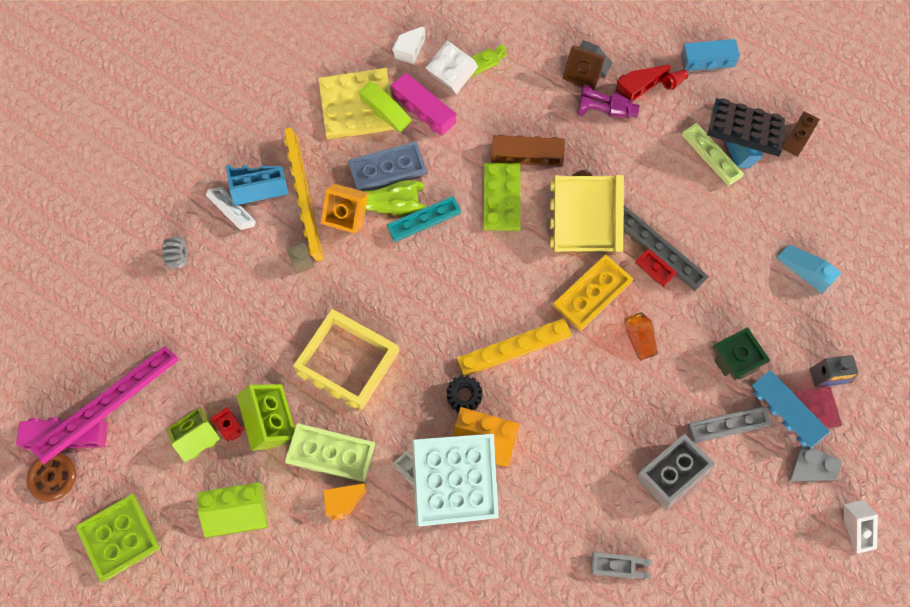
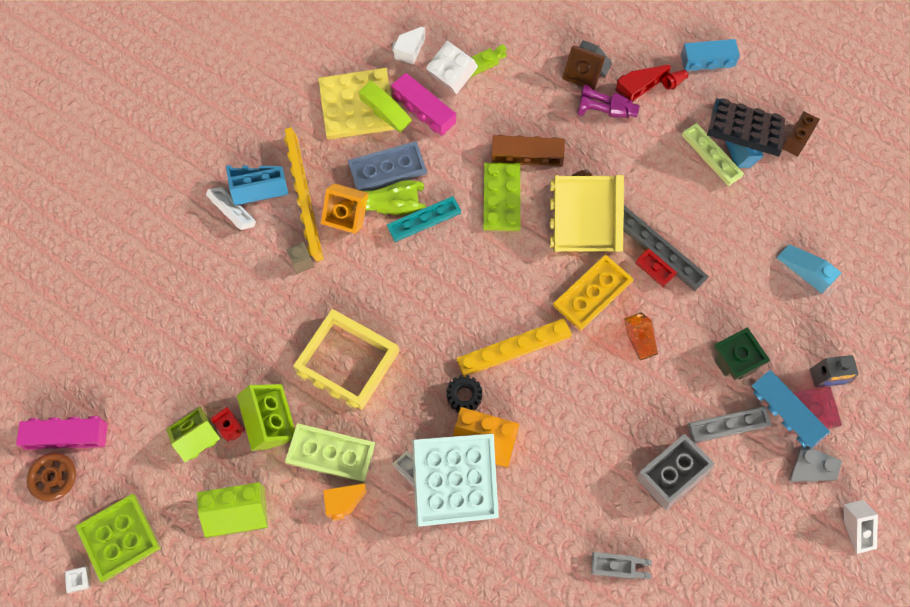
dark pink plate [30,346,179,464] -> none
light grey gear [162,237,189,269] -> none
none -> white tile [65,566,90,593]

